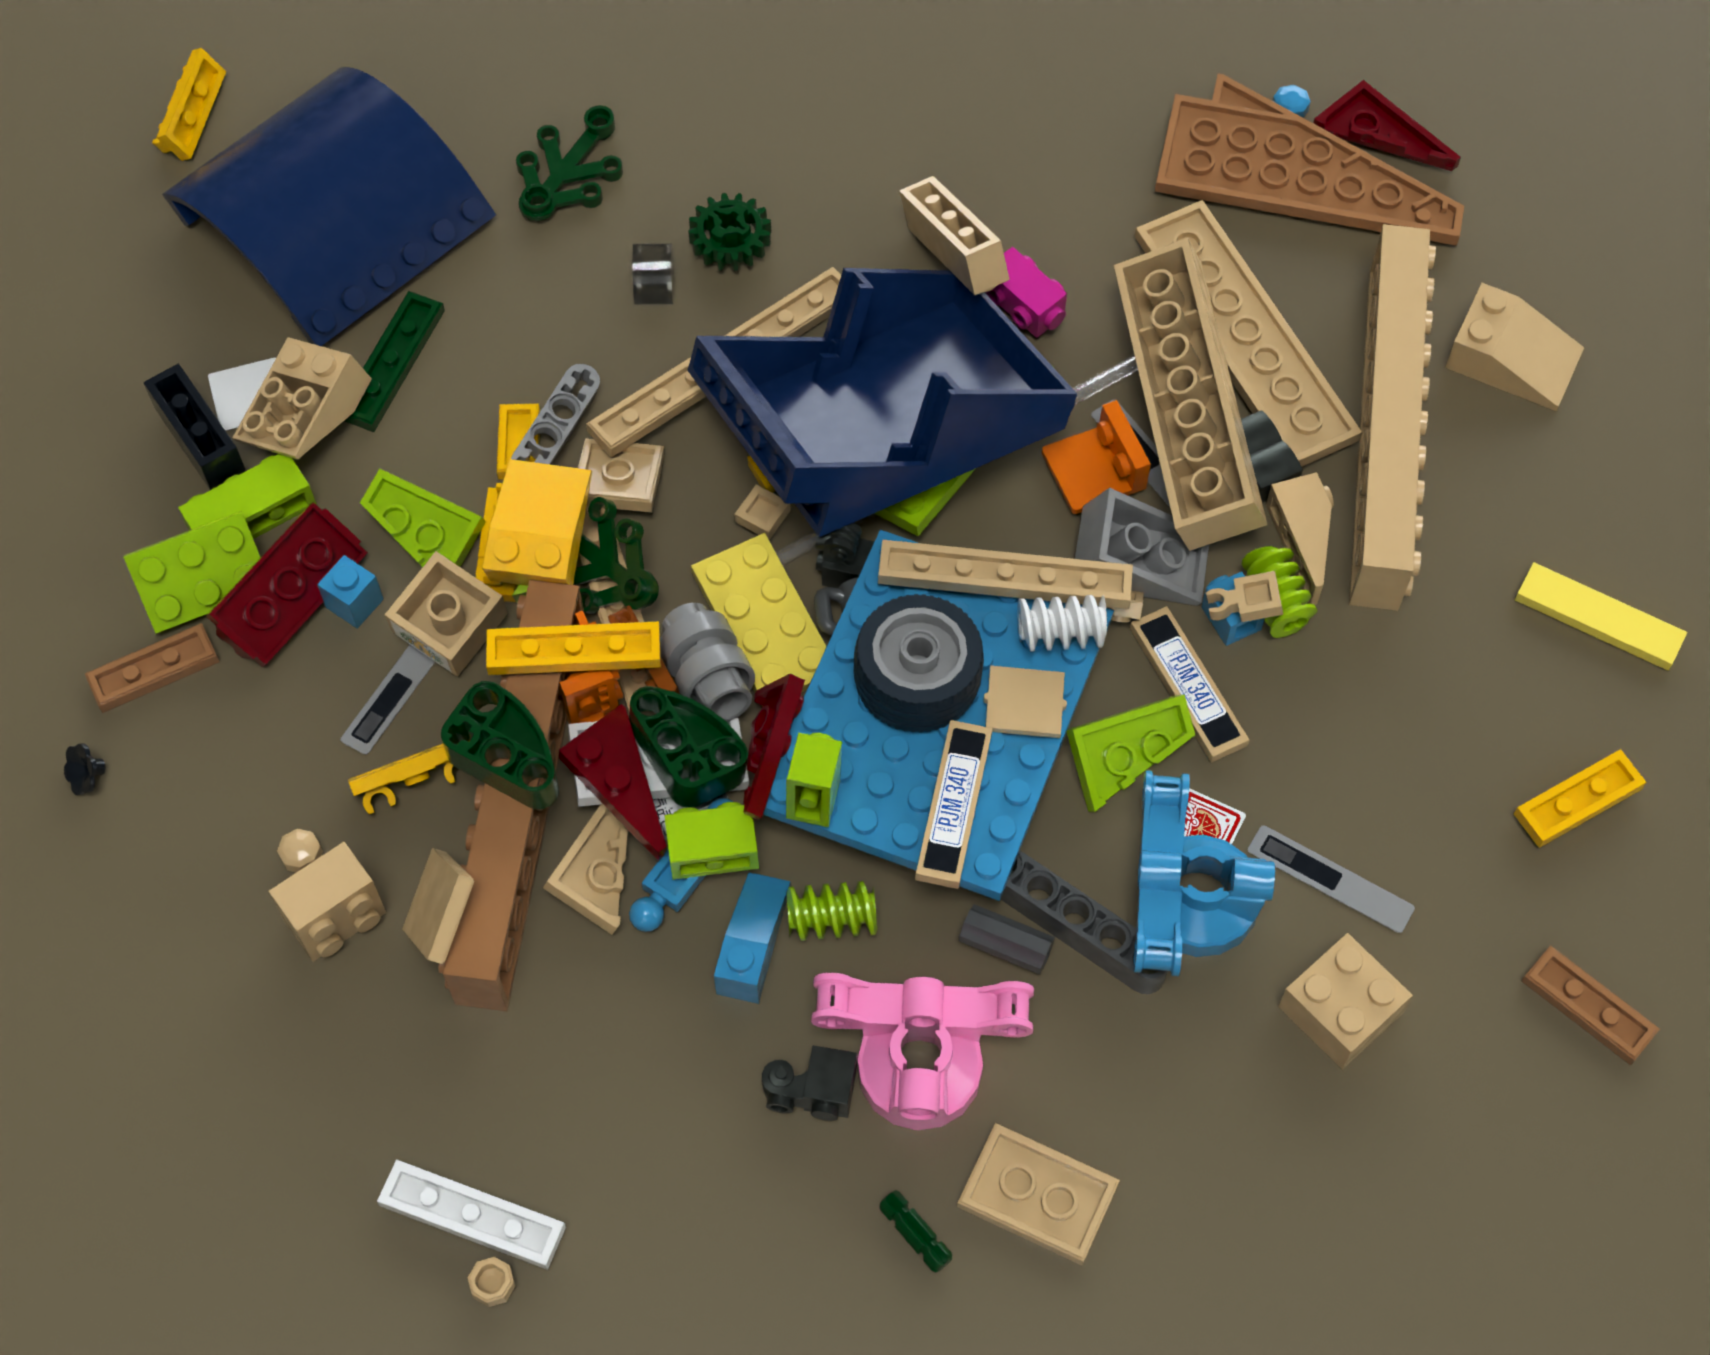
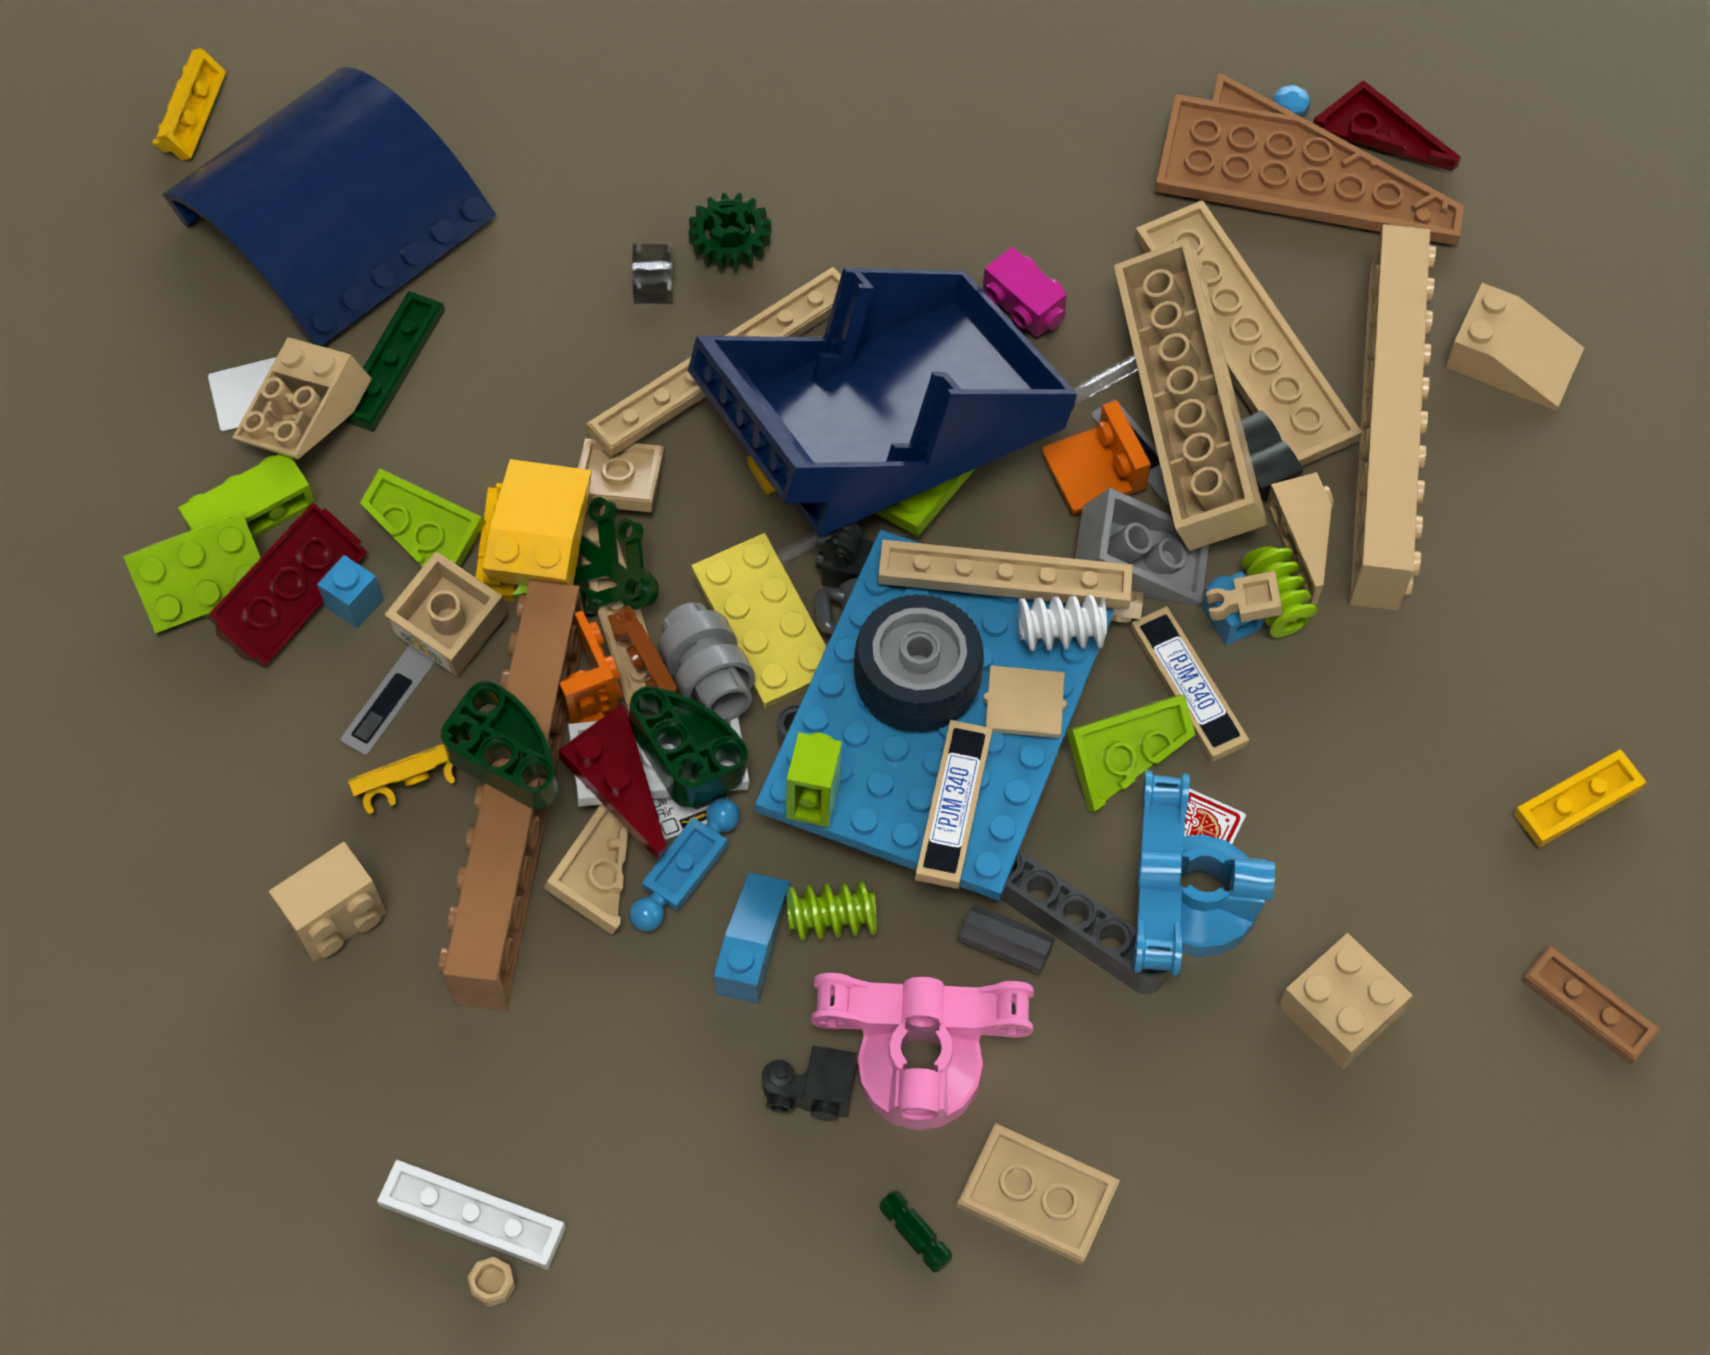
black plant [64,743,106,795] -> none
medium nougat tile [85,623,220,713] -> none
black brick [143,363,246,490] -> none
tan tile [277,829,323,873] -> none
tan tile [402,848,474,964] -> none
yellow plate [486,621,661,675] -> none
yellow tile [497,403,540,480] -> none
light grey beam [511,364,600,465] -> none
dark green plant [516,105,623,221] -> none
lime brick [664,802,759,880] -> none
tan plate [734,484,791,540] -> none
dark red wing [743,674,805,820] -> none
tan brick [899,176,1010,295] -> none
light grey sticker [1248,825,1415,933] -> none
light yellow tile [1515,562,1688,671] -> none

